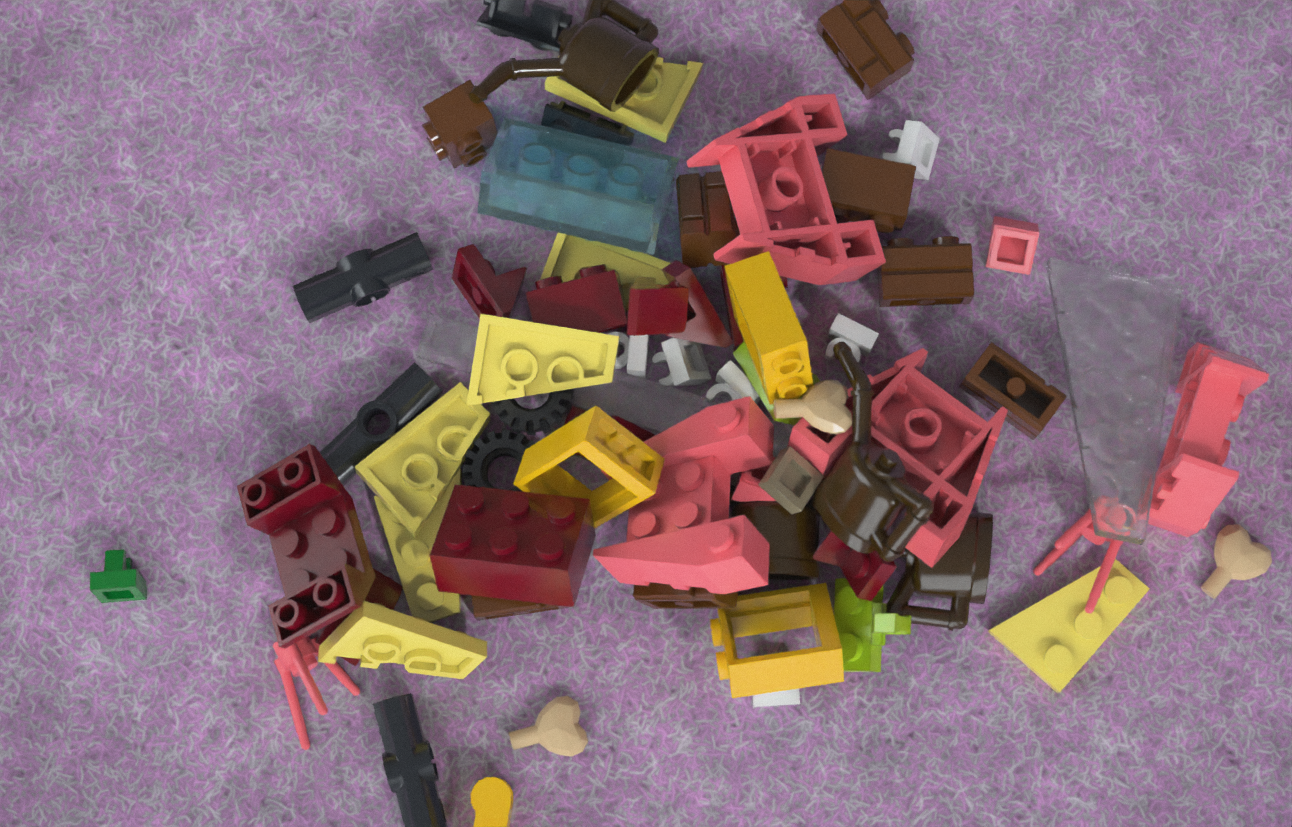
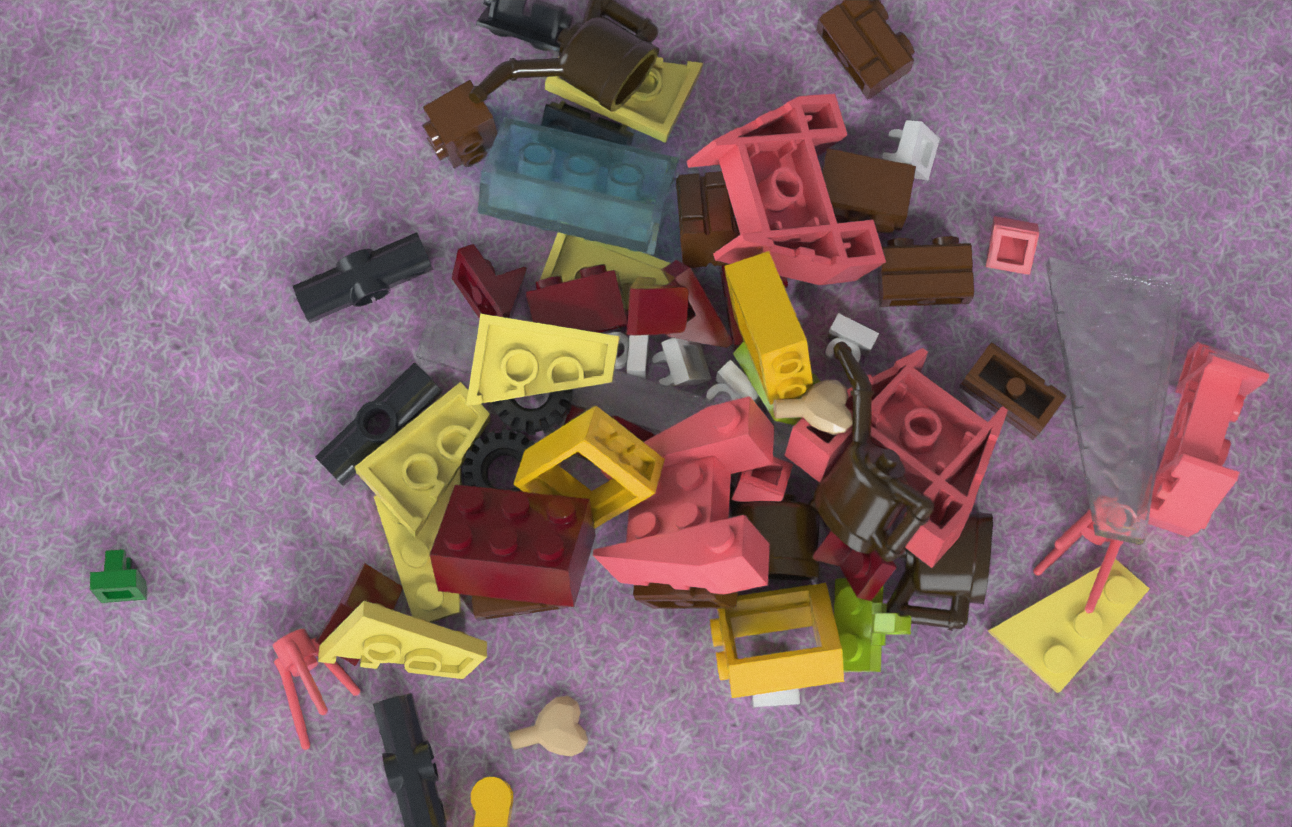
dark red slope [237,444,375,649] -> none
dark tan plate [758,446,824,514] -> none
tan rock [1200,524,1272,599] -> none

